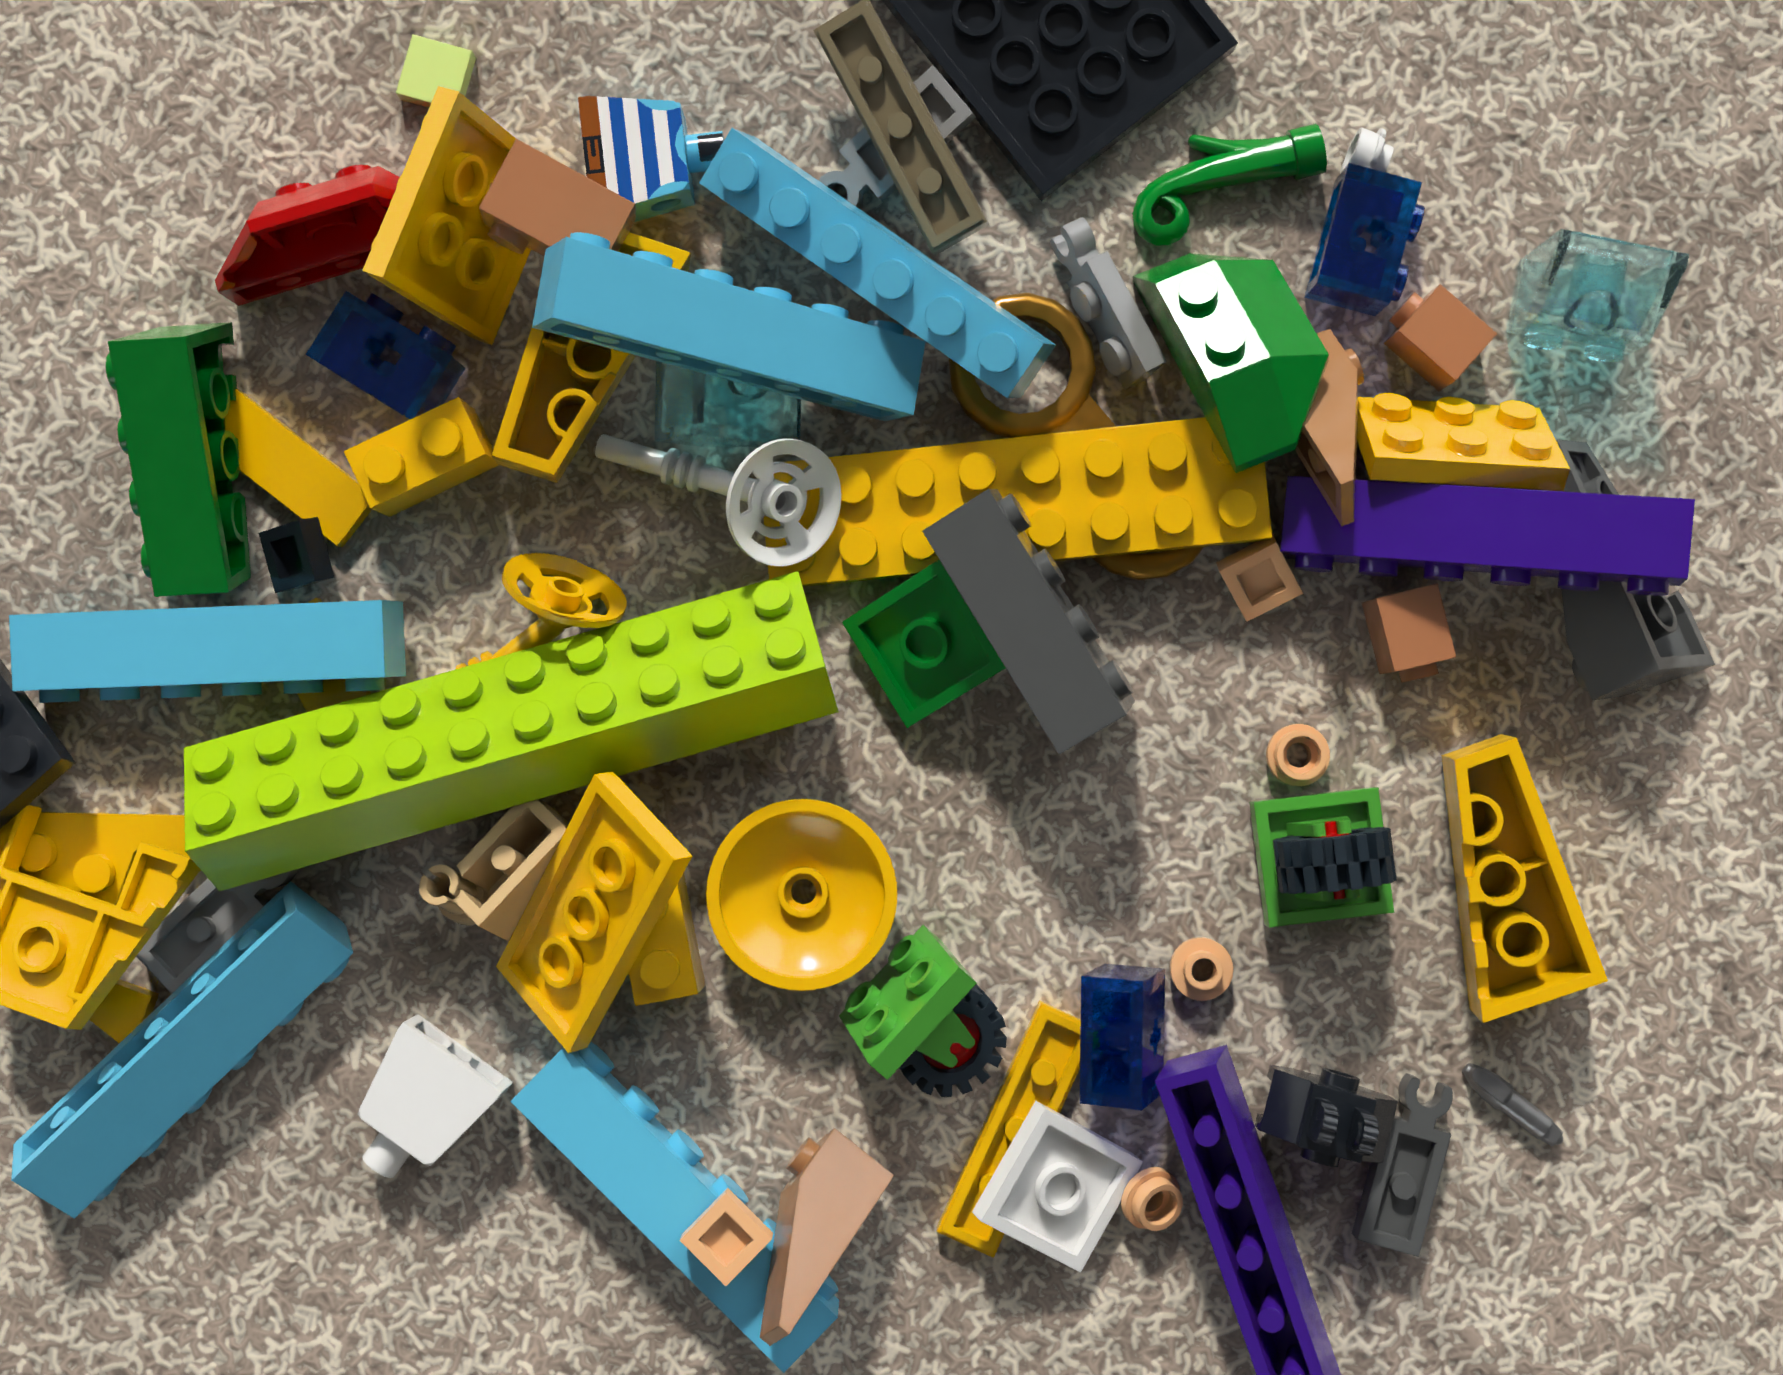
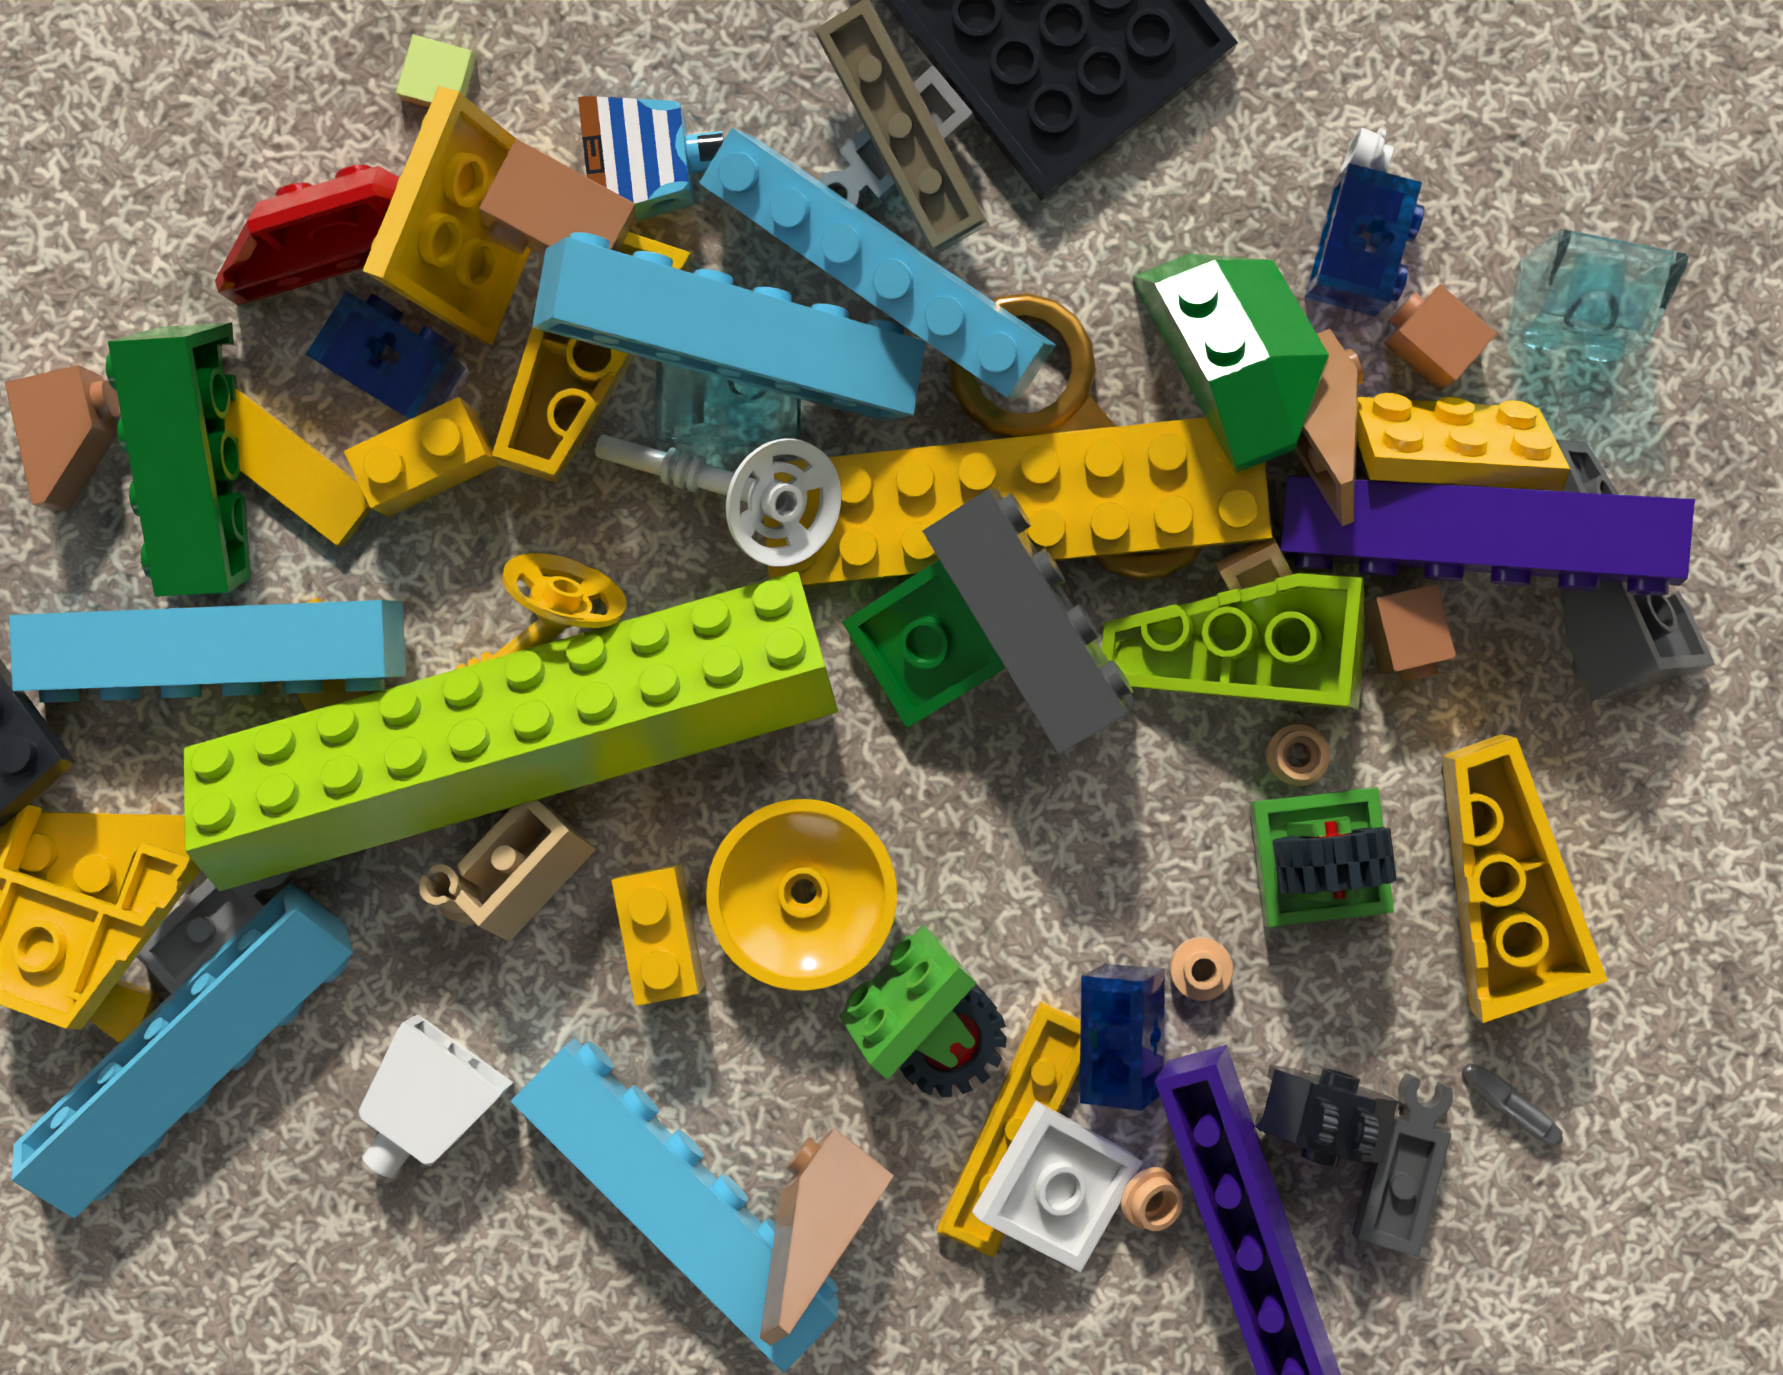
black plate [258,517,335,593] -> none
yellow plate [496,772,693,1053] -> none
light nougat plate [679,1188,773,1286] -> none
light grey plate [1050,217,1167,390] -> none
green plant [1132,123,1327,246] -> none
none -> nougat slope [4,365,119,512]
none -> lime wedge [1101,573,1365,711]

